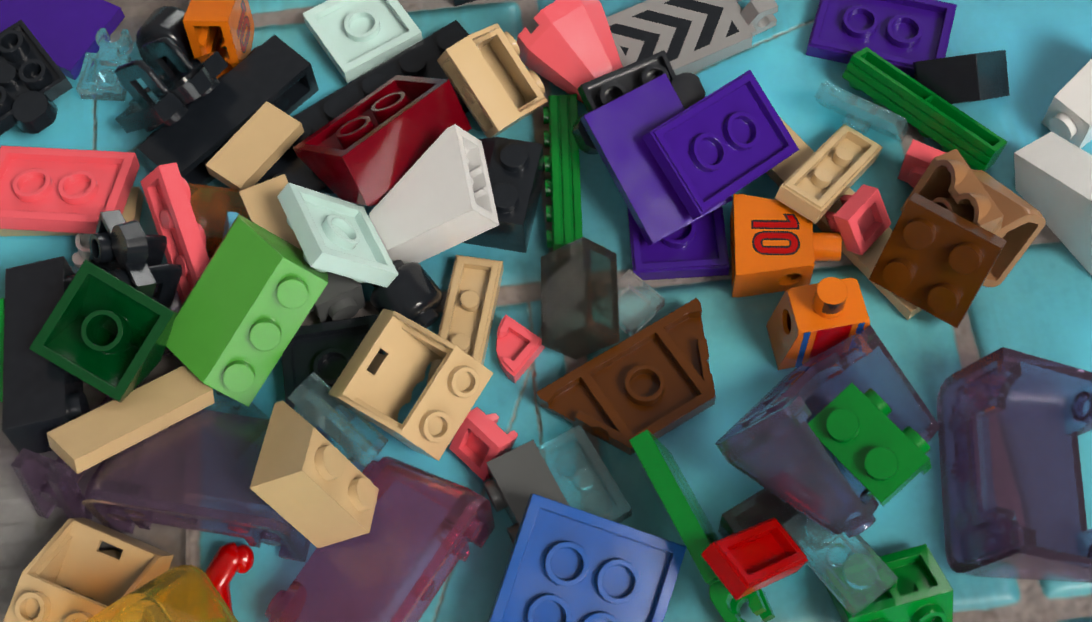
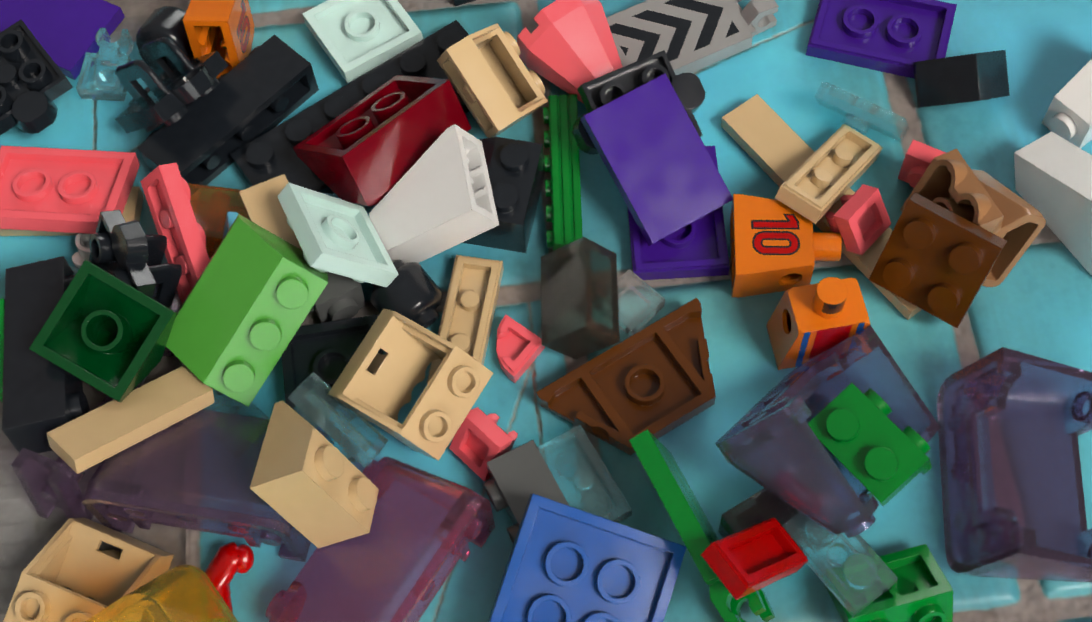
tan tile [205,101,304,194] -> none
dark purple tile [642,70,799,220] -> none
green piece [842,47,1008,171] -> none

